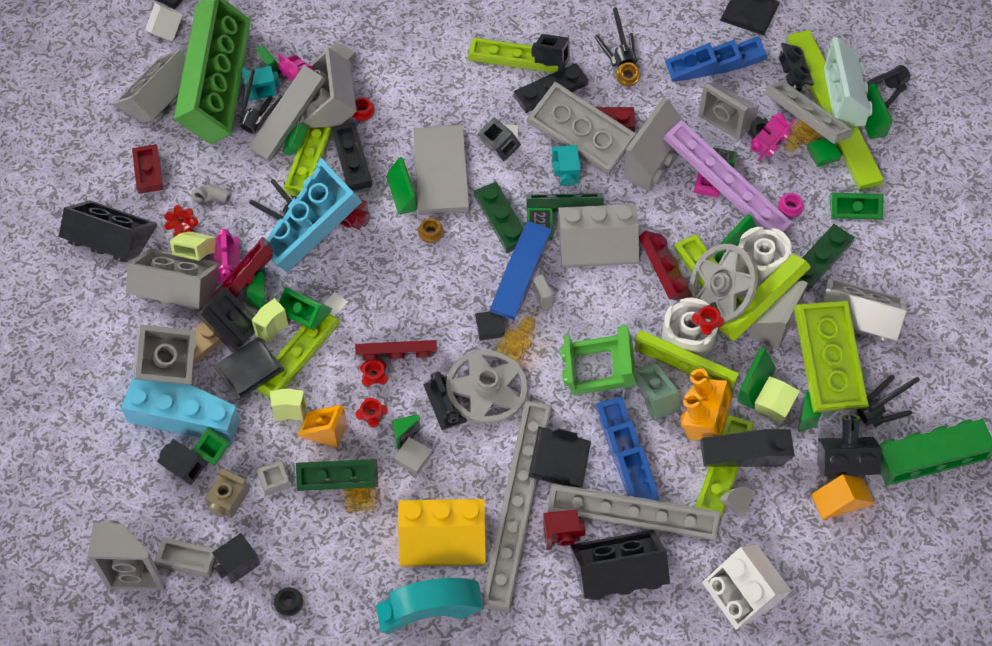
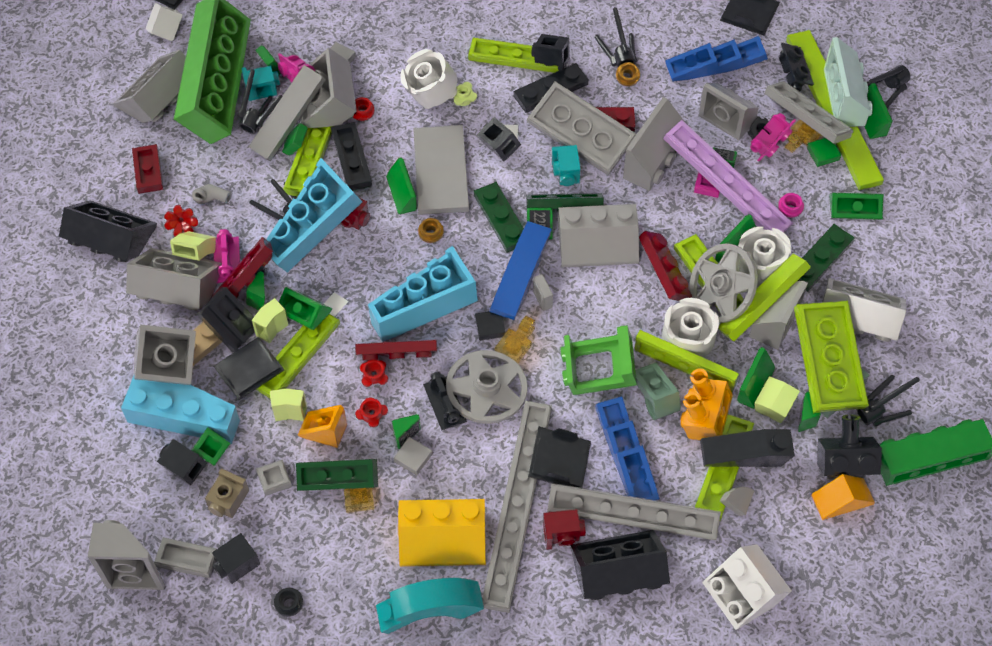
red plate [691,306,724,335] -> none
none -> medium azure wedge [368,246,478,342]
none -> white brick [401,49,457,109]
none -> yellowish green plate [453,82,477,106]

